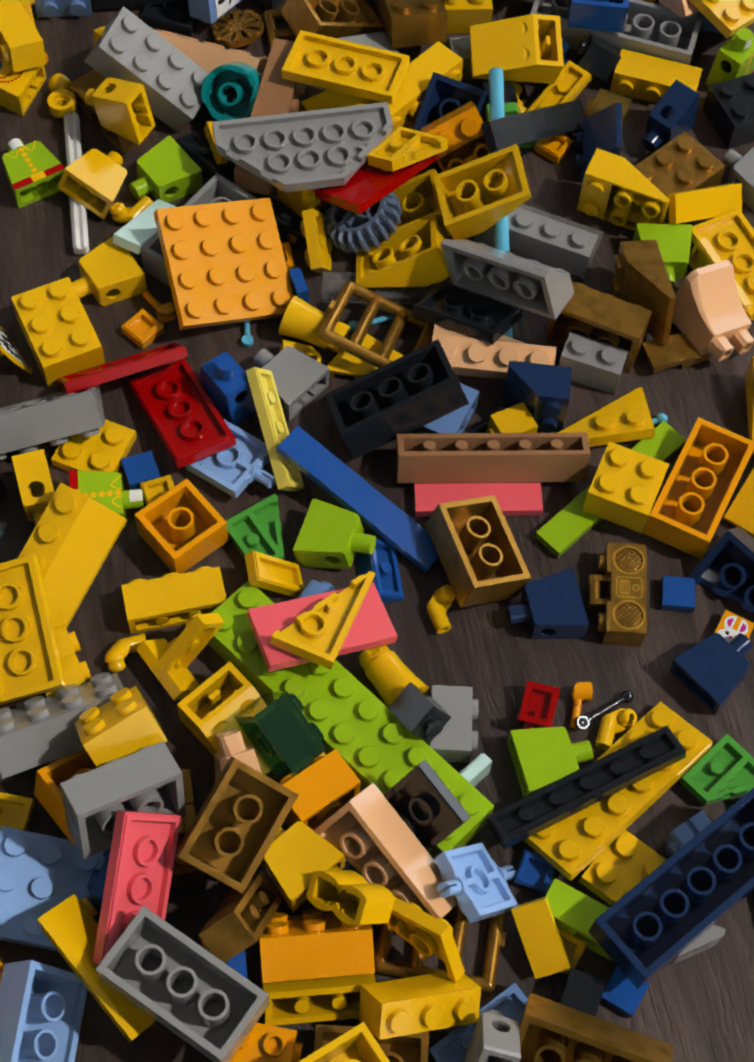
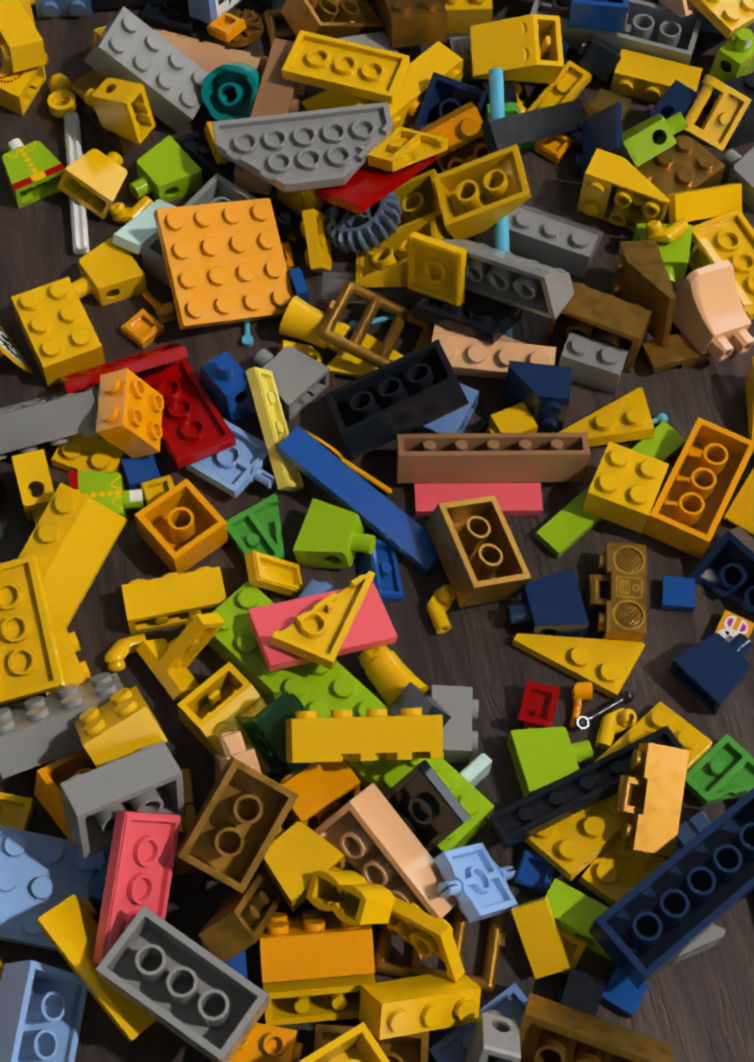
none -> light orange brick [95,368,164,459]
none -> light orange tile [207,12,247,43]
none -> yellow wedge [285,708,444,763]
none -> light orange piece [304,430,392,494]
none -> yellow tile [407,232,467,307]
none -> yellow wing [512,633,645,700]
none -> piece [615,742,689,857]
none -> lime torso [622,112,688,167]
none -> yellow arm [646,218,690,243]
none -> yellow plate [683,74,752,151]

